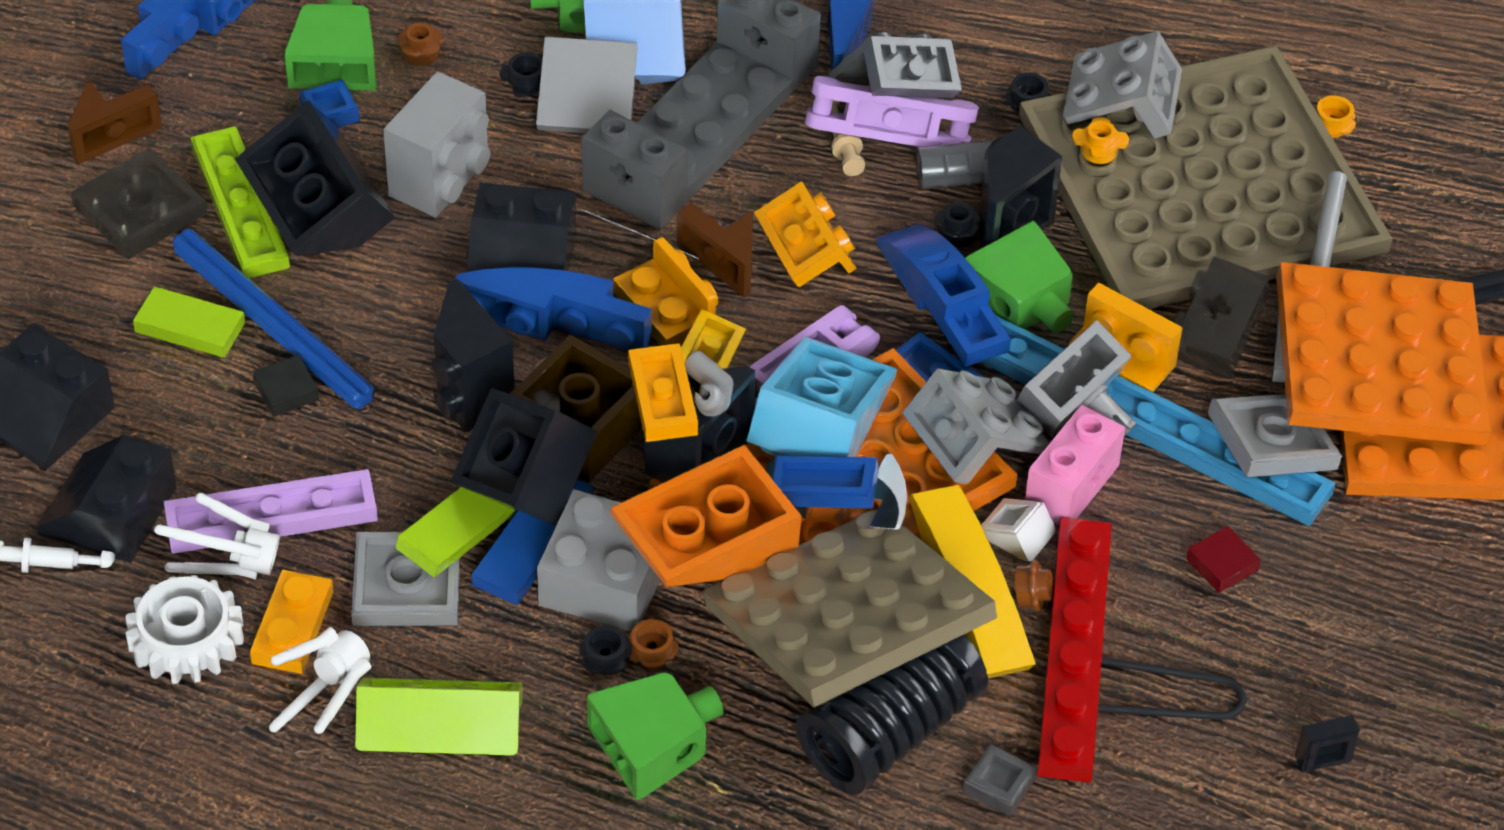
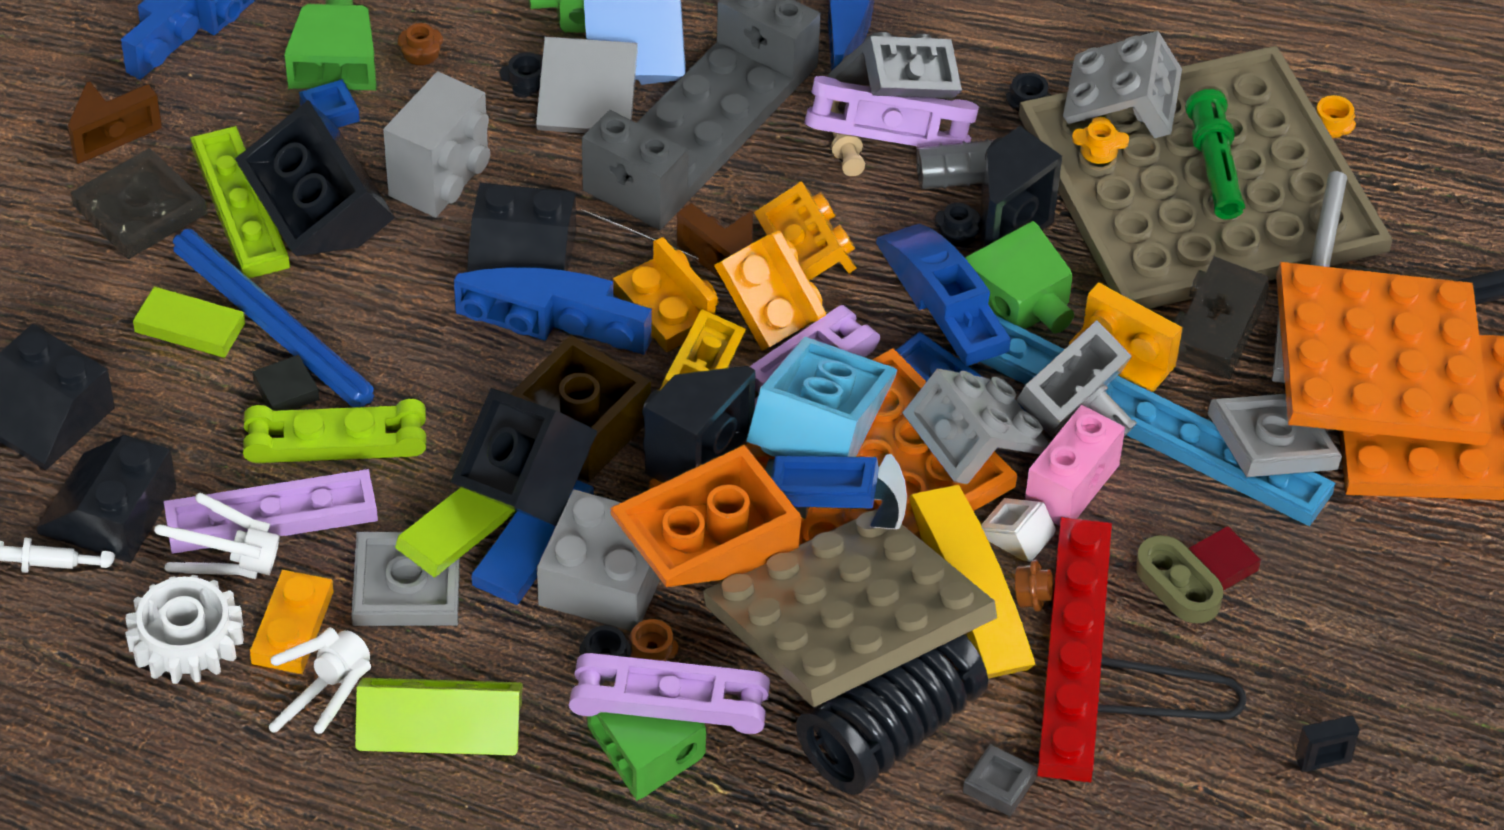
black slope [432,279,515,432] -> none
light orange plate [628,343,698,442] -> none
light grey arm [685,351,734,417] -> none
none -> lime plate [243,399,426,463]
none -> lavender plate [569,653,770,734]
none -> light orange bracket [714,230,826,351]
none -> olive plate [1135,535,1223,623]
none -> green pin [1185,89,1245,220]

